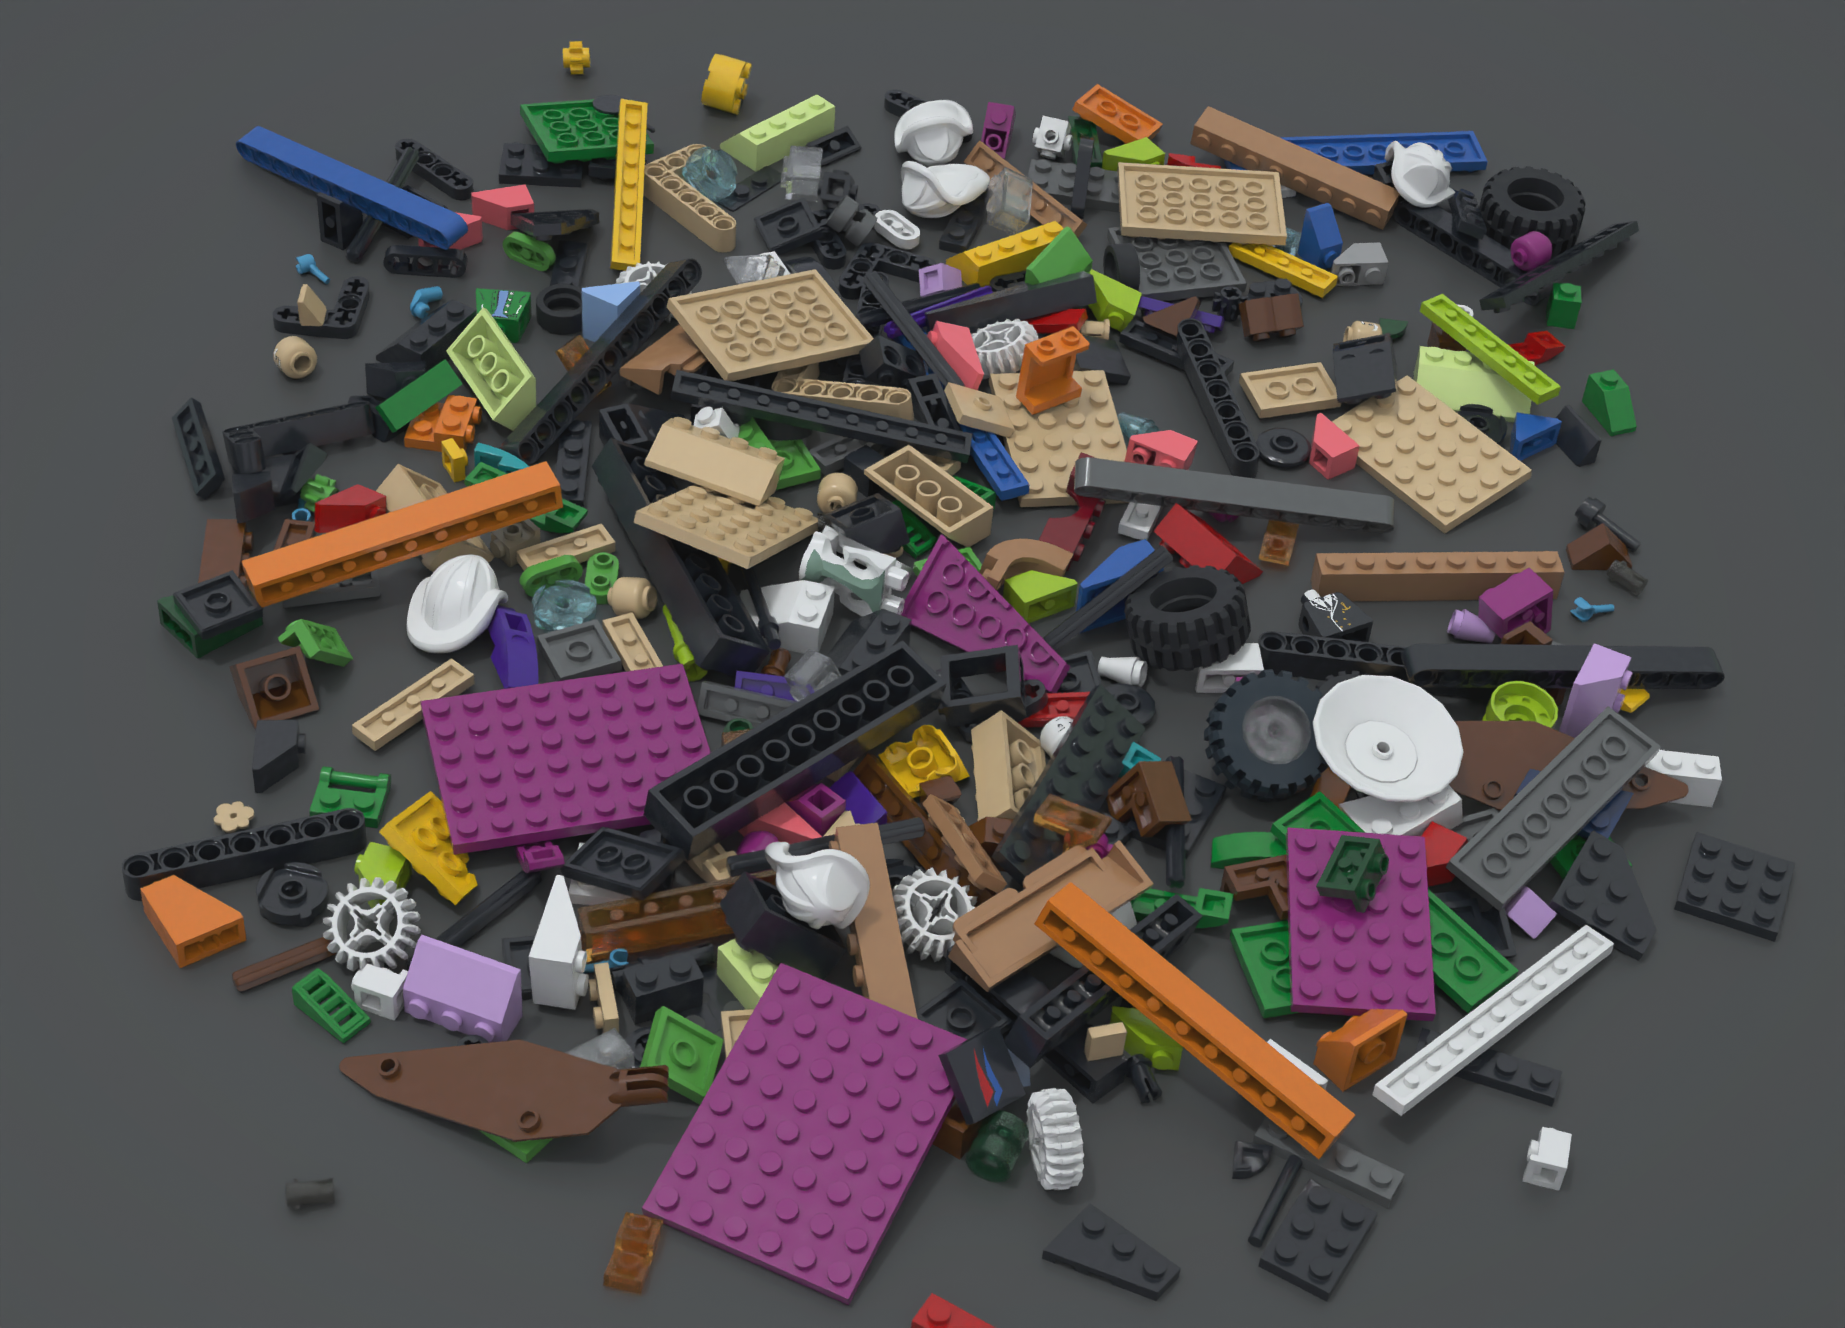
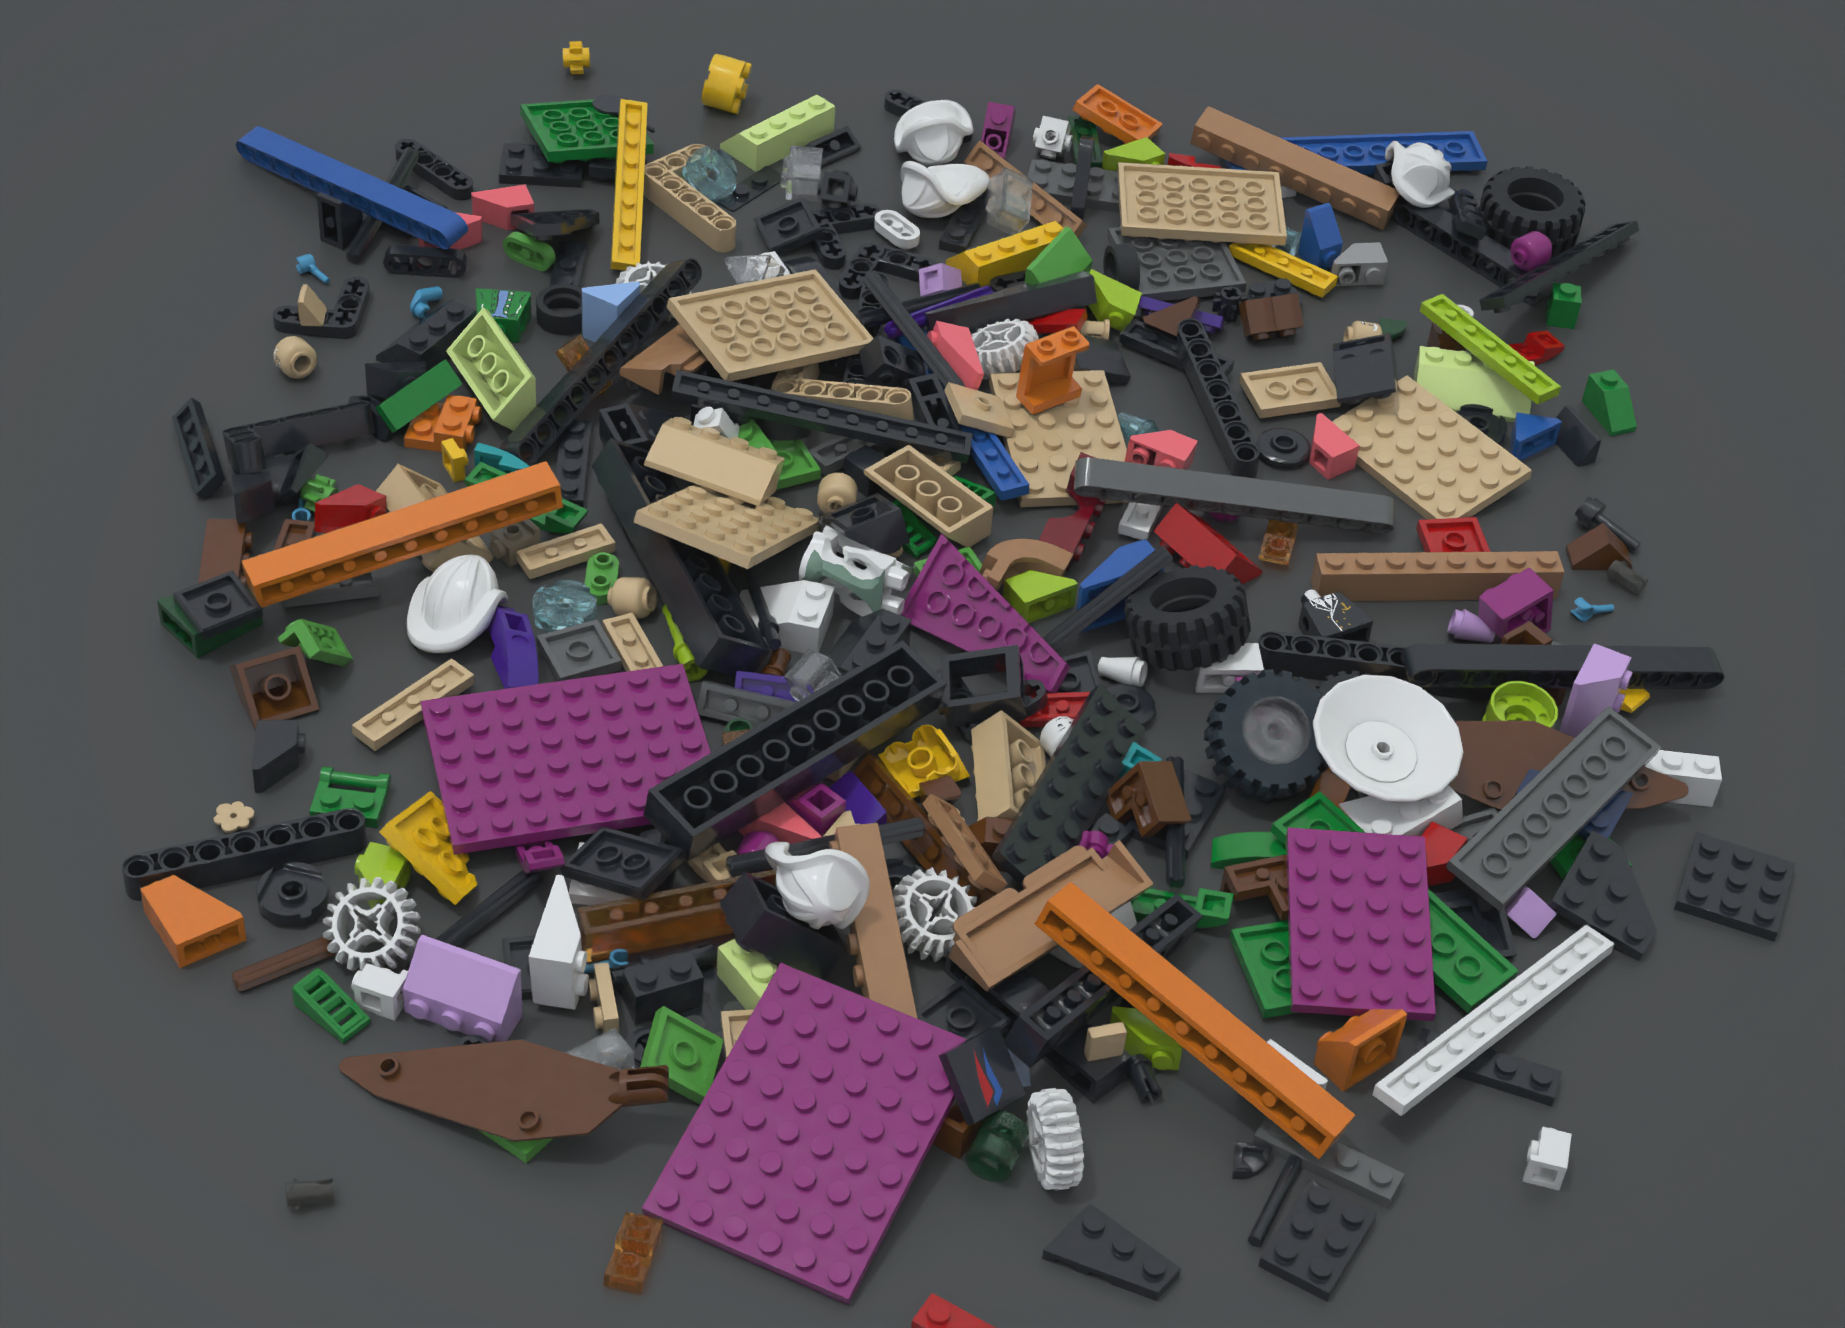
bright green plate [519,555,583,597] -> none
dark grey wheel [826,195,878,247] -> none
clear orange slope [1034,794,1112,854] -> none
dark green bracket [1316,835,1389,913] -> none
none -> red plate [1416,517,1491,552]

